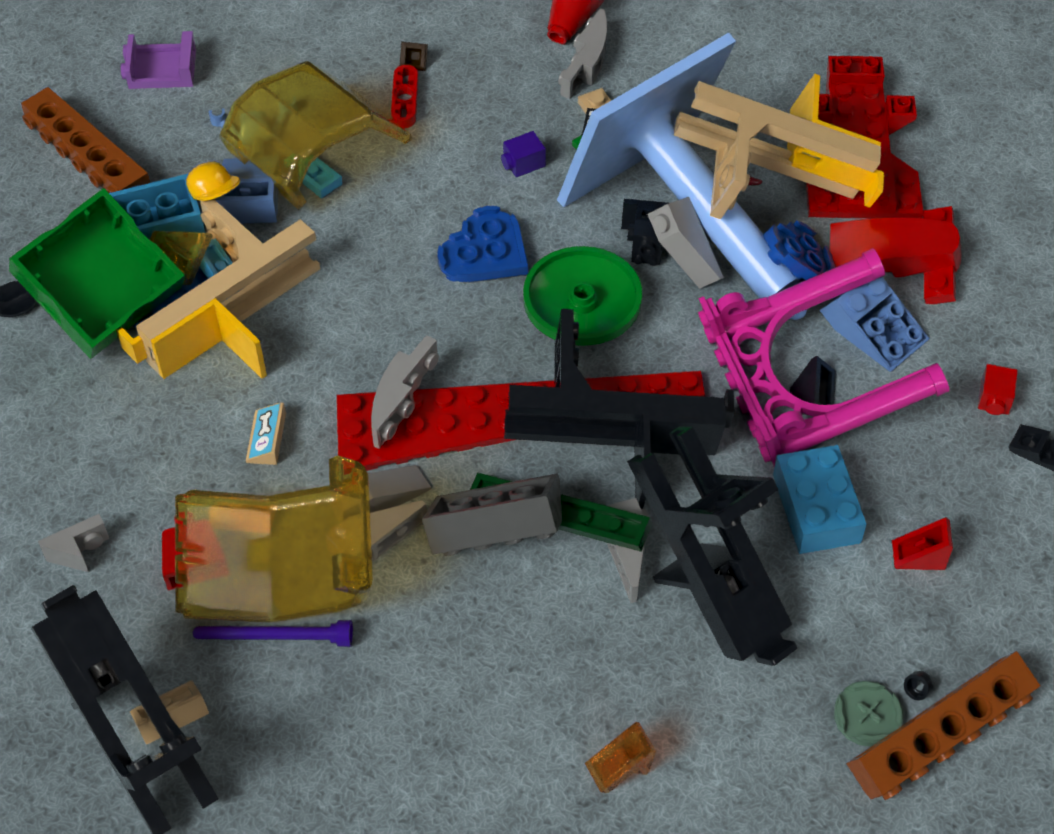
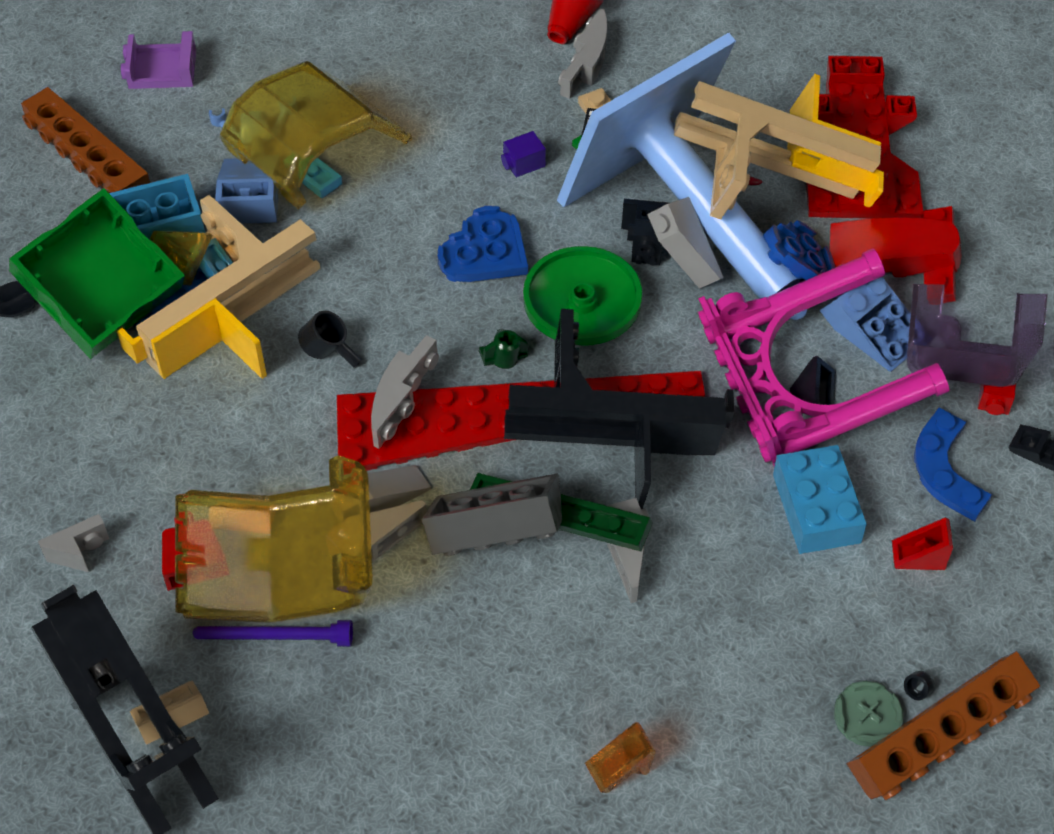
yellow cap [186,161,240,201] -> none
slope [246,403,286,465] -> none
red beam [391,65,418,129] -> none
dark brown slope [399,41,428,71] -> none
black piece [627,427,798,666] -> none
none -> black piece [298,310,362,368]
none -> dark green piece [479,329,529,369]
none -> clear purple windscreen [907,284,1048,387]
none -> blue plate [914,407,992,522]

